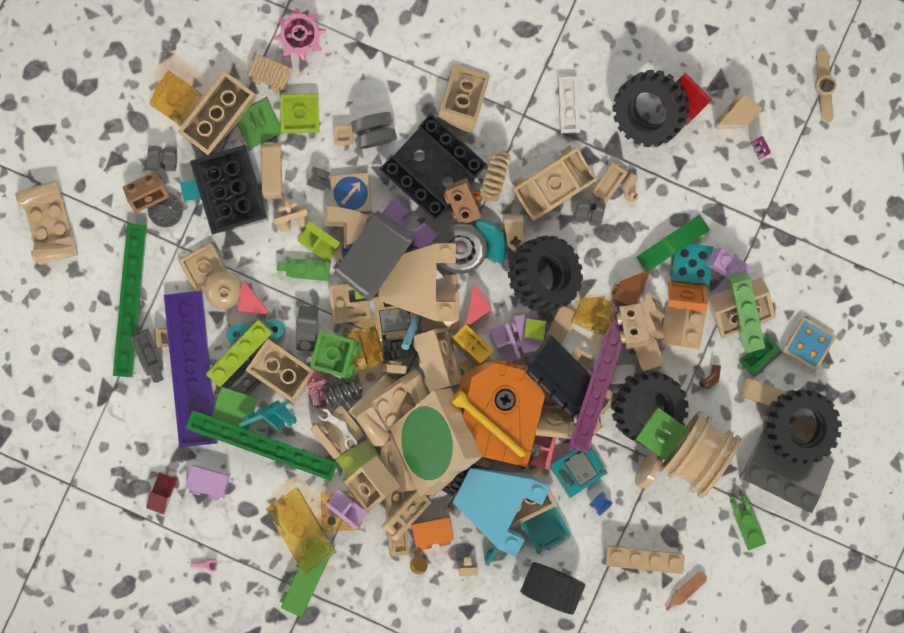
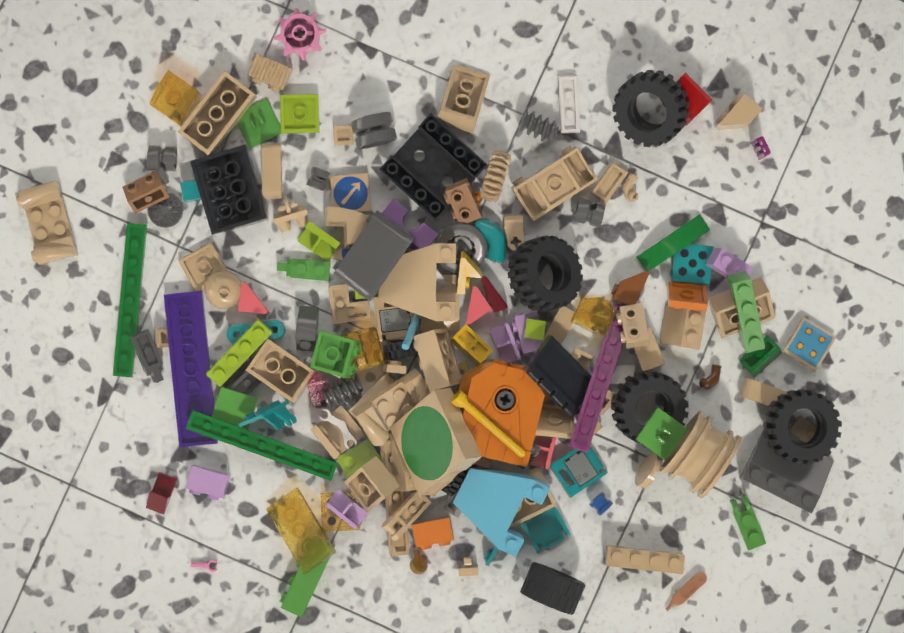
tan slope [644,292,666,339] -> none
tan piece [815,50,837,122] -> none
none -> yellow slope [457,251,482,294]
none -> dark red slope [480,276,508,314]
none -> dark grey piece [518,108,560,145]

